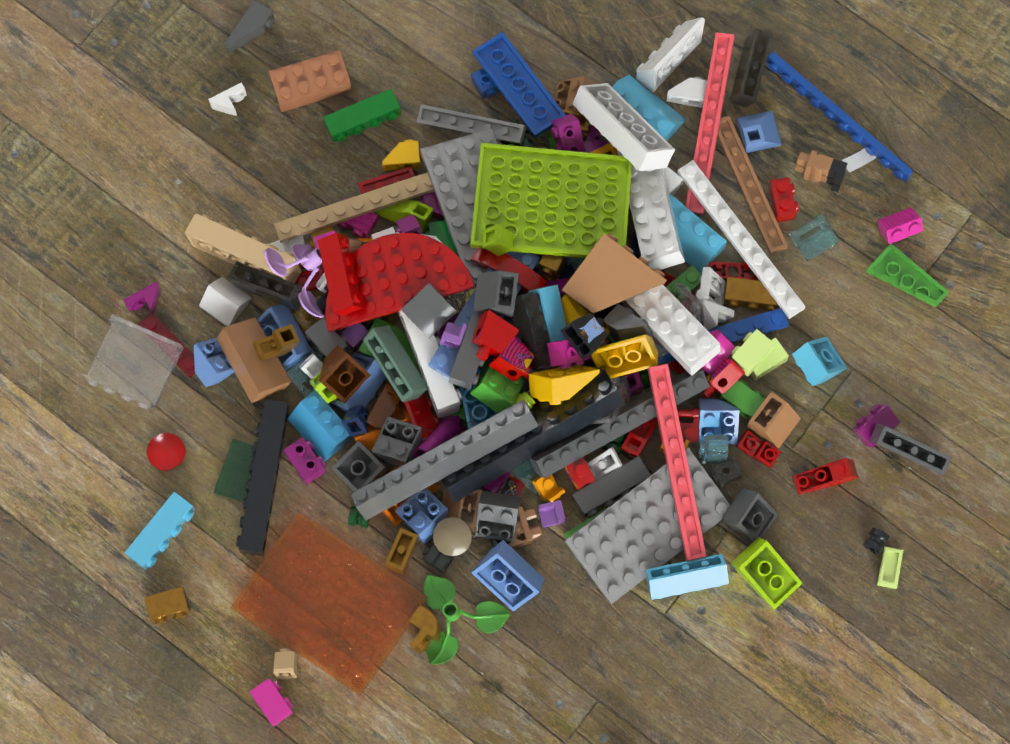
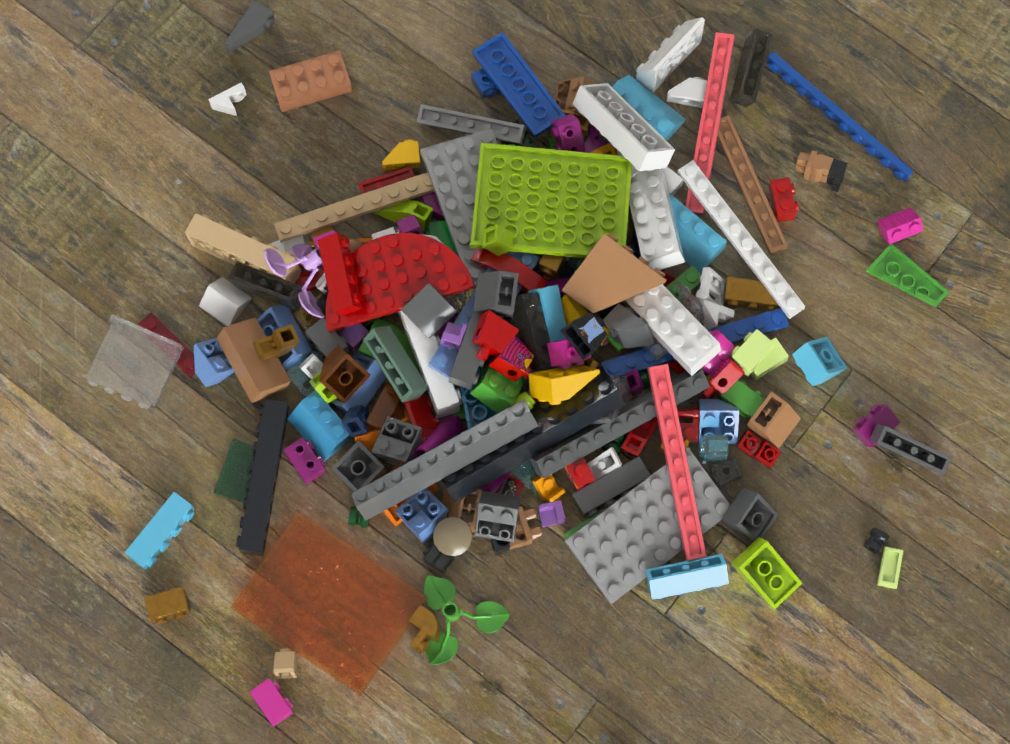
magenta slope [123,281,161,314] -> none
red dish [147,433,186,472] -> none
green brick [323,89,401,143] -> none
dark pink brick [336,198,379,238] -> none
pearl gold brick [385,528,419,575] -> none
medium blue slope [471,540,545,611] -> none
yellow slope [591,335,658,379] -> none
red beam [706,262,758,281] -> none
medium blue slope [736,111,782,153] -> none
clear light blue plate [789,214,839,261] -> none
red slope [793,457,859,495] -> none
white sticker [842,148,876,172] -> none

